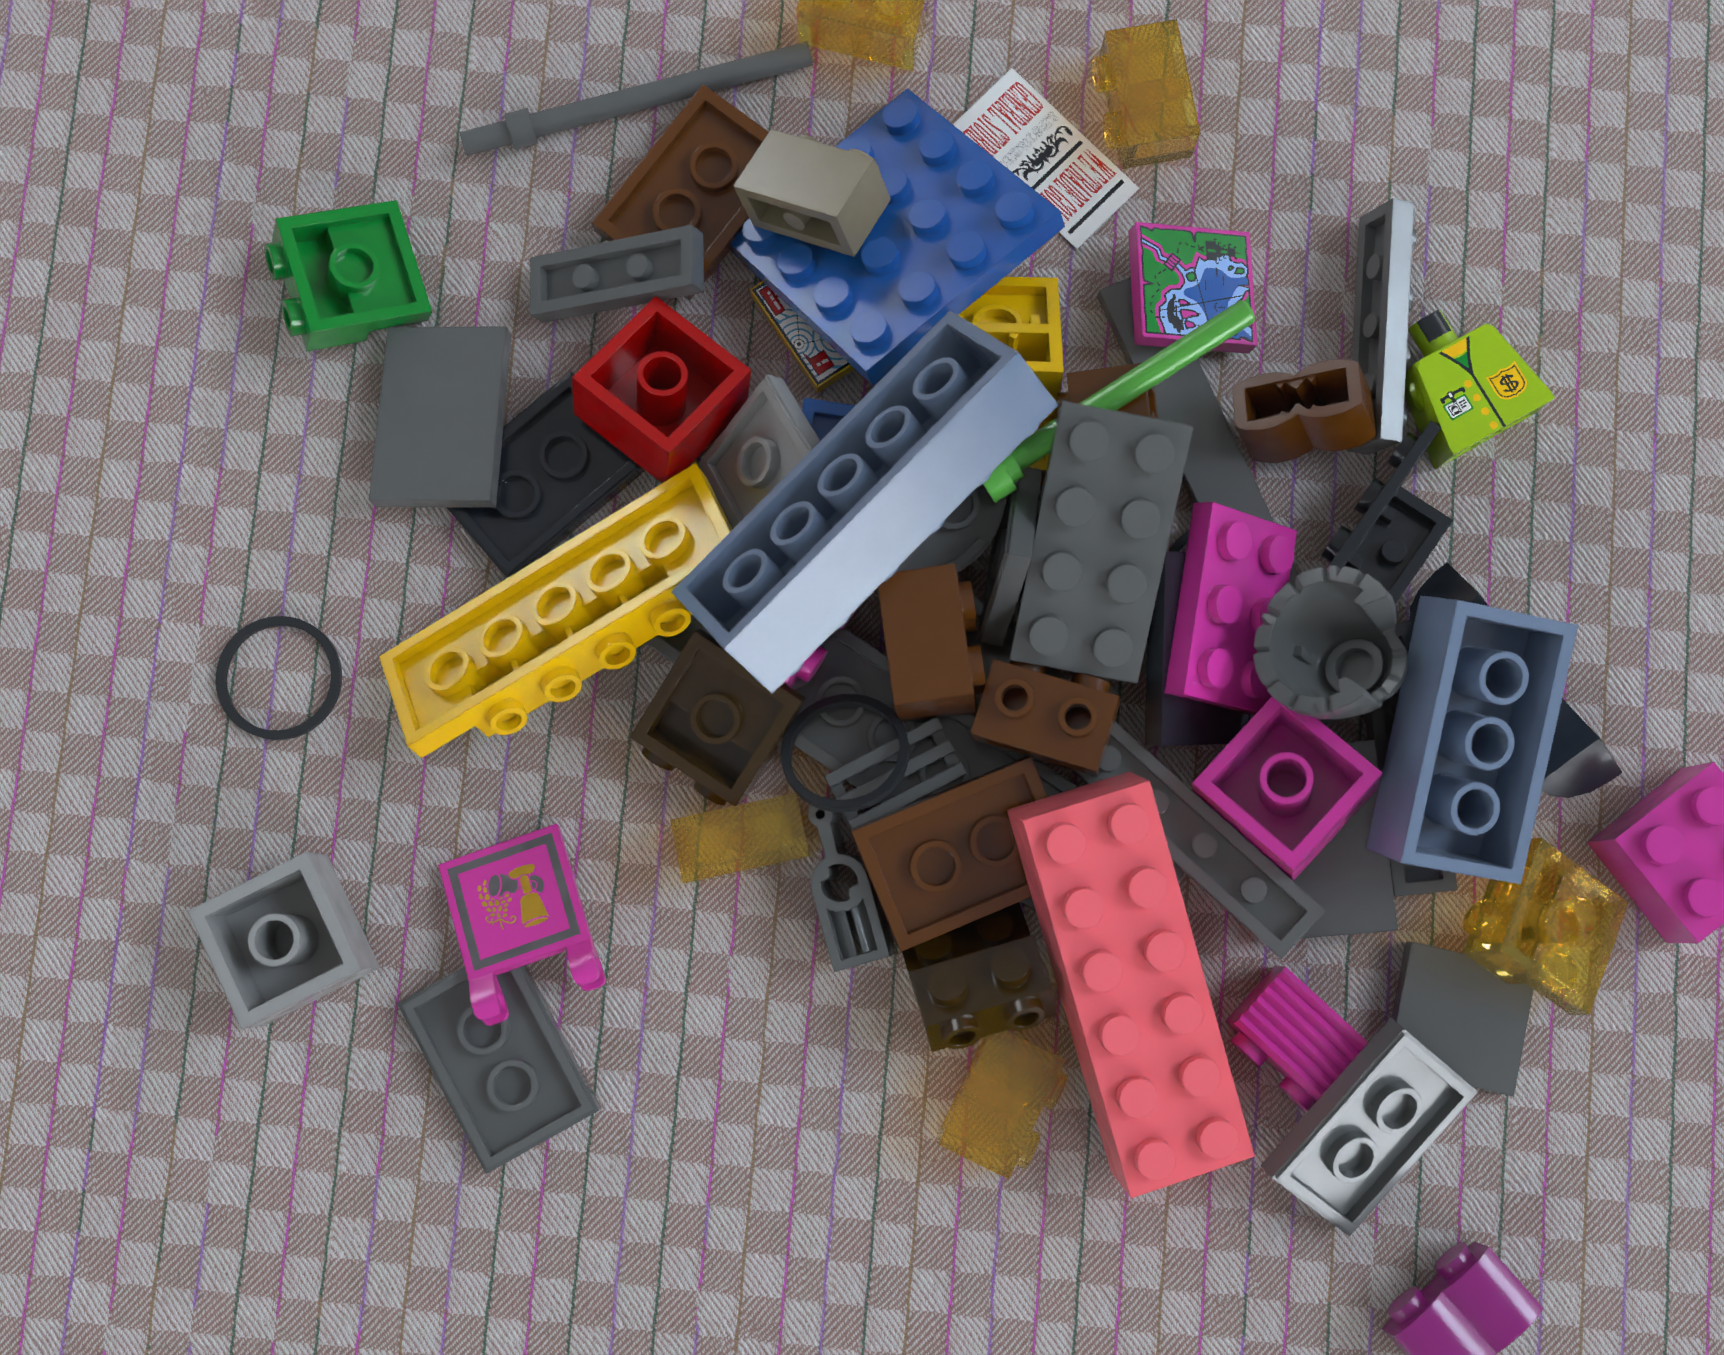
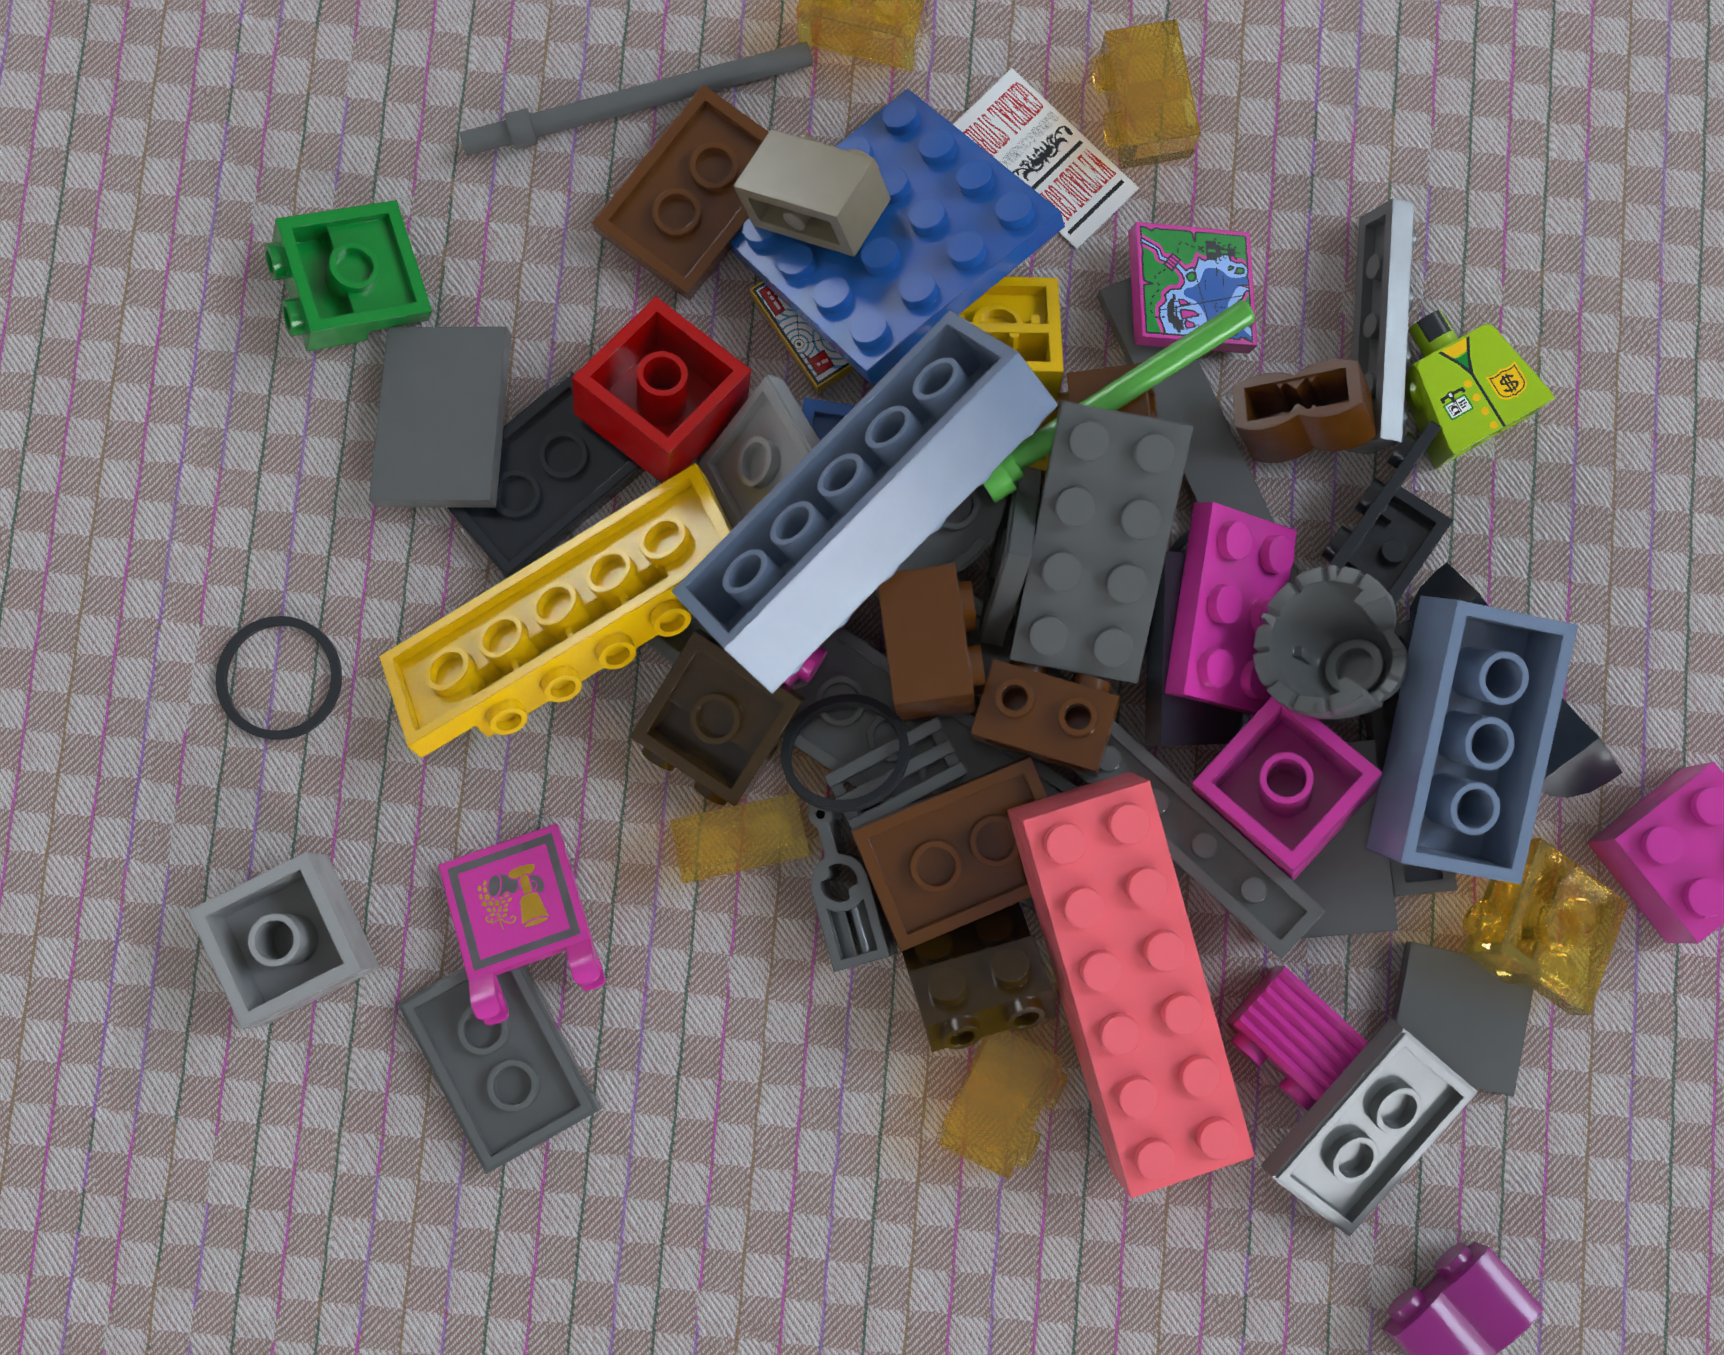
dark grey plate [530,225,704,323] -> none

